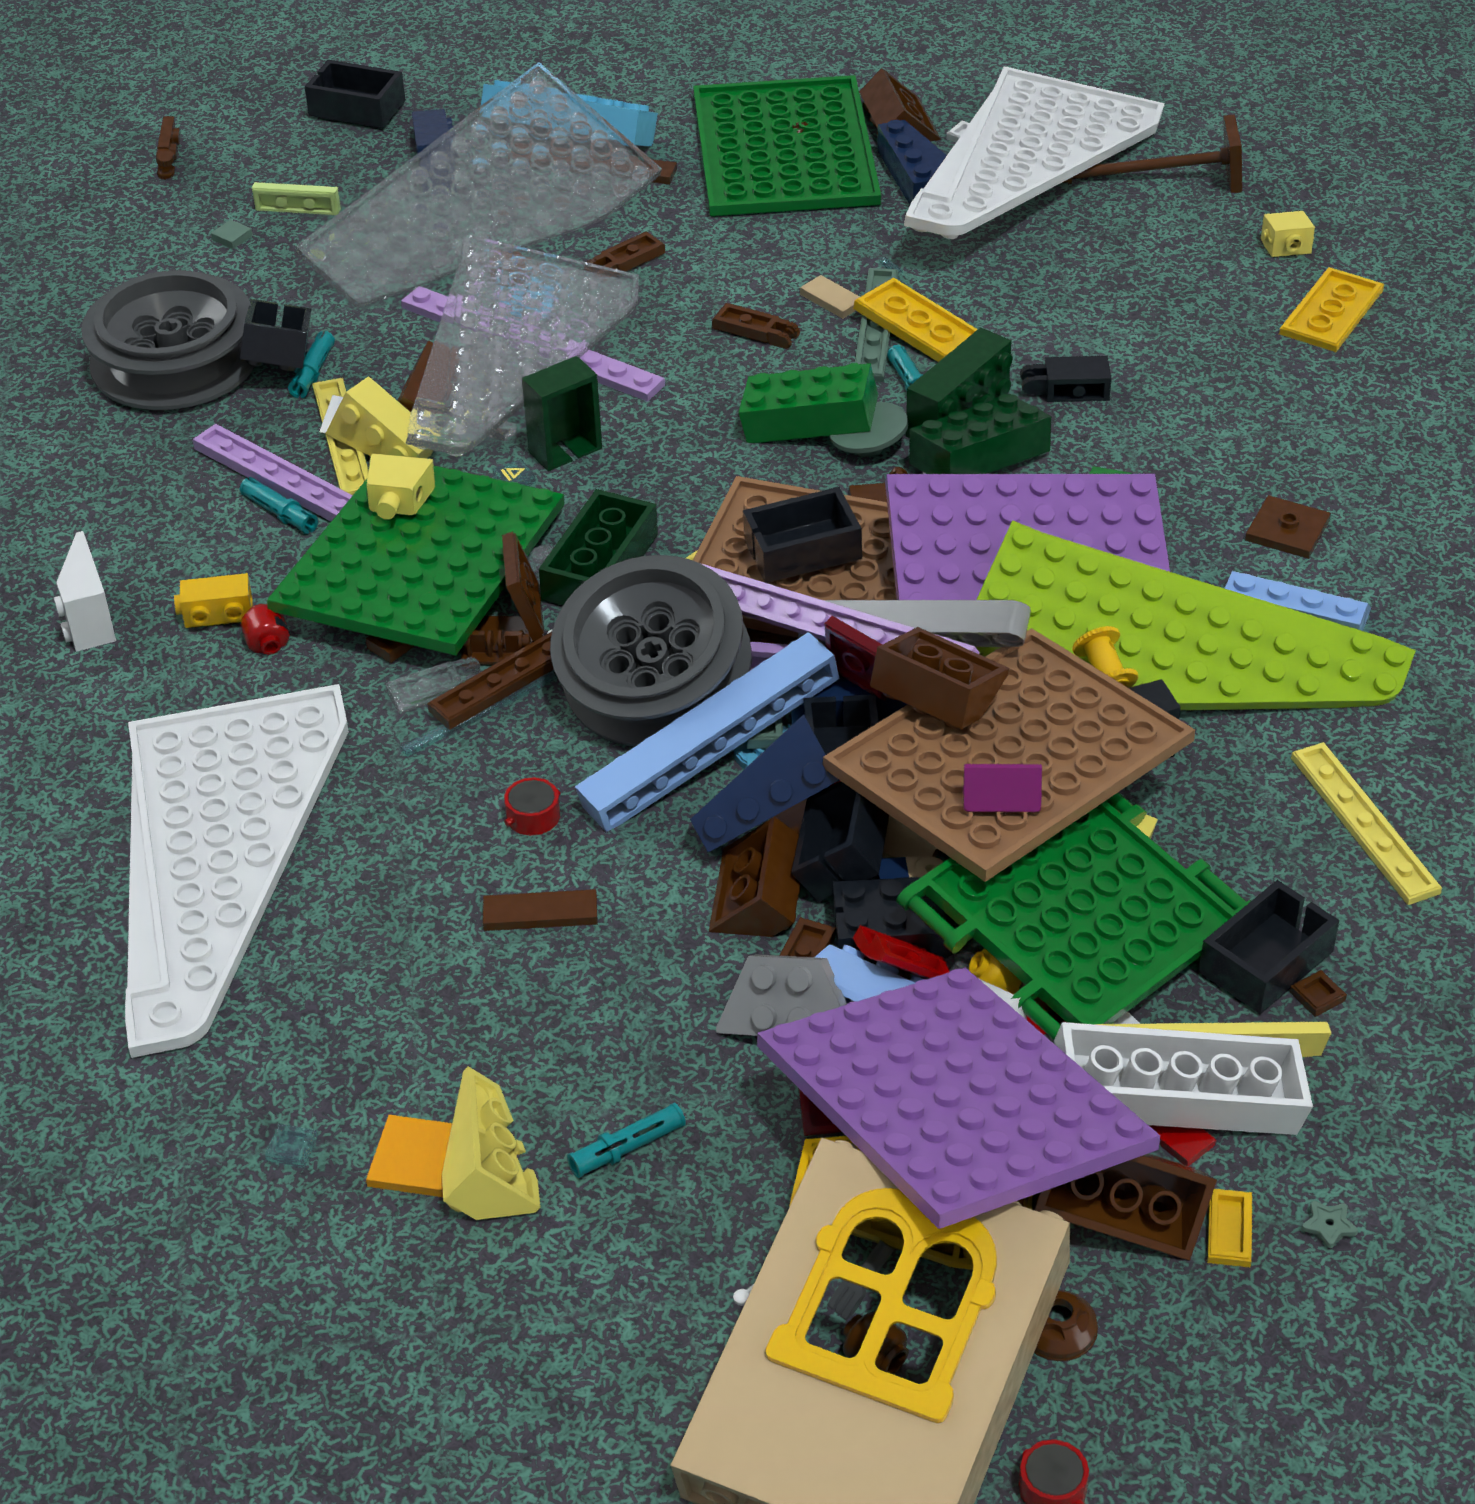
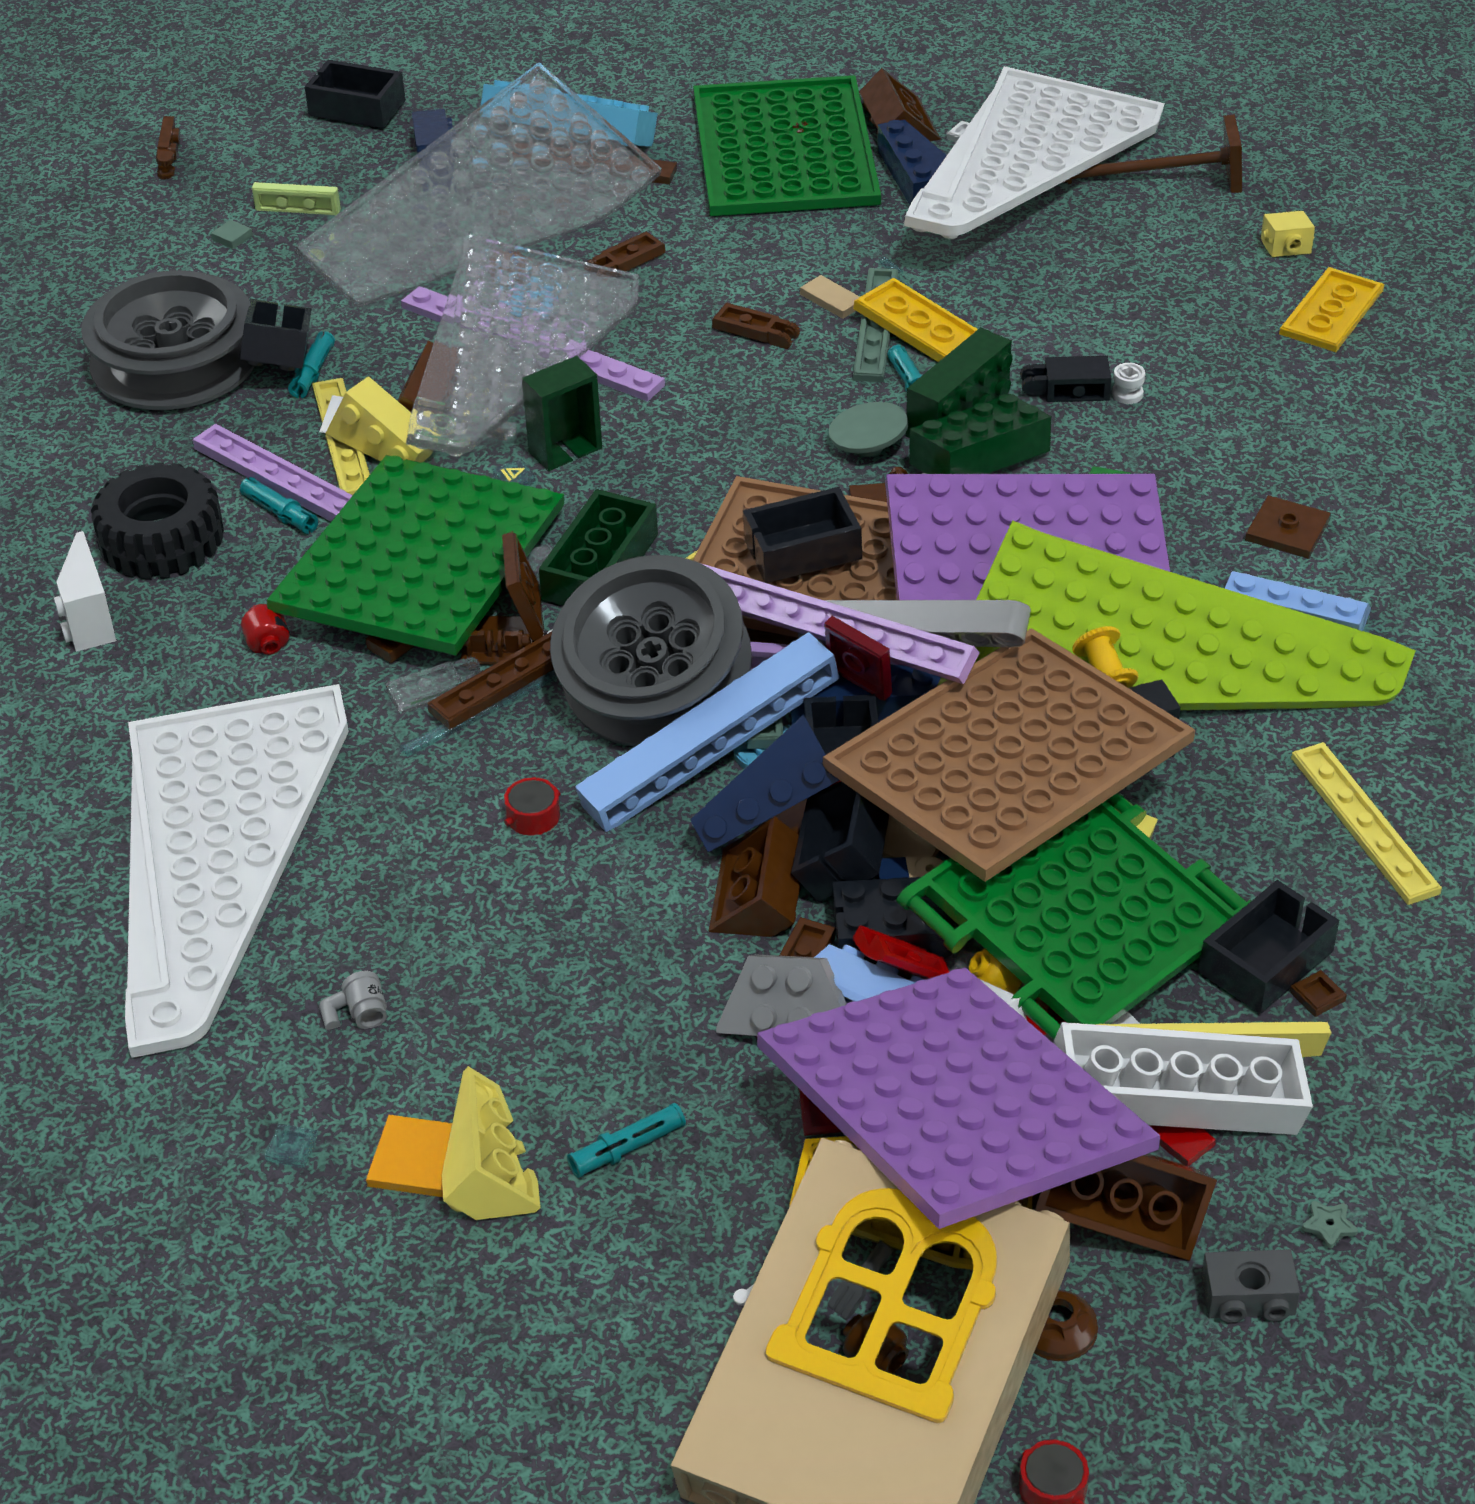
yellow brick [174,573,253,628] -> none
light yellow torso [367,454,435,519] -> none
reddish brown tile [483,889,598,931] -> none
green brick [738,363,878,443] -> none
reddish brown slope [870,627,1010,729] -> none
magenta slope [963,764,1042,812] -> none
yellow tile [1207,1189,1252,1267] -> none
none -> black tyre [91,462,224,580]
none -> light grey piece [319,971,387,1030]
none -> white wheel [1112,363,1145,404]
none -> dark grey brick [1201,1249,1300,1323]

